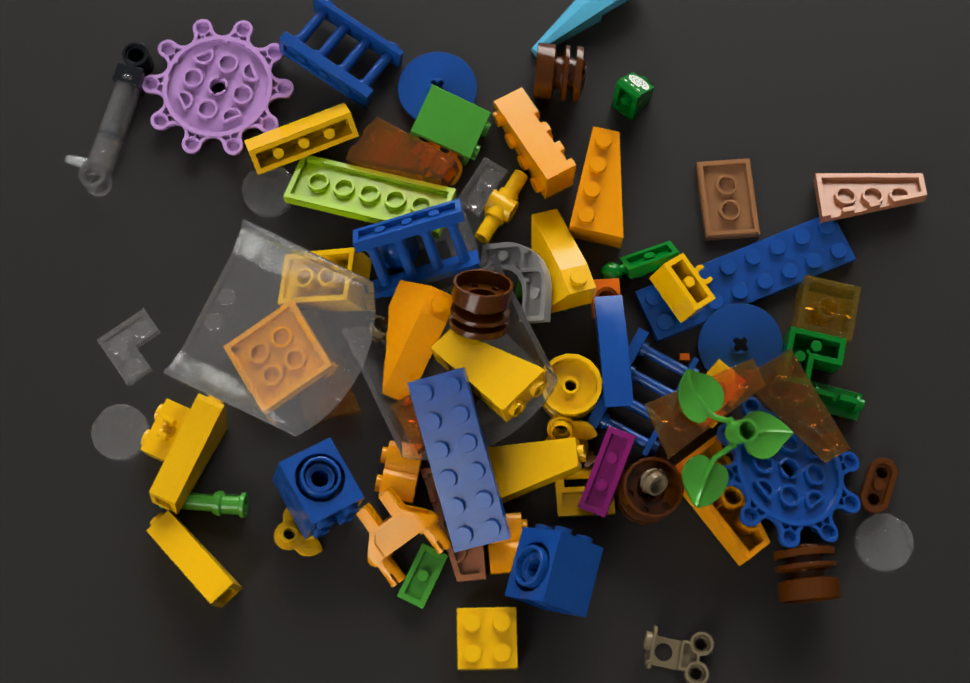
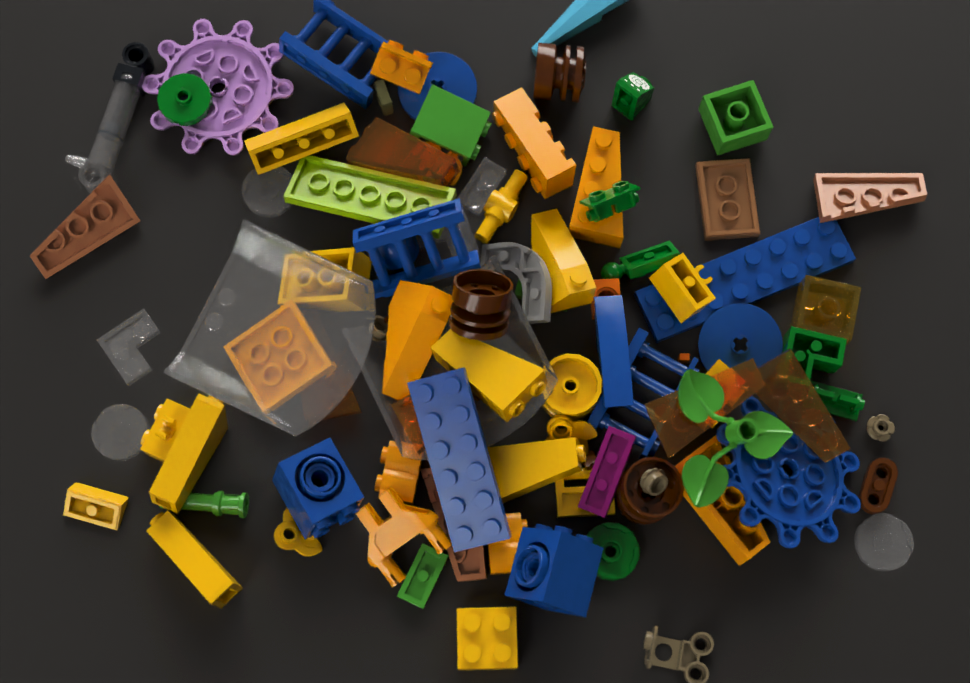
reddish brown wheel [772,544,842,604] -> none
none -> nougat wing [30,174,140,279]
none -> yellow slope [63,483,128,530]
none -> green plate [157,73,212,126]
none -> light orange bracket [370,40,433,94]
none -> olive tile [374,79,394,116]
none -> green hinge [579,181,641,222]
none -> green plate [587,522,640,581]
none -> bright green brick [698,80,773,156]
none -> dark tan plate [867,414,895,442]

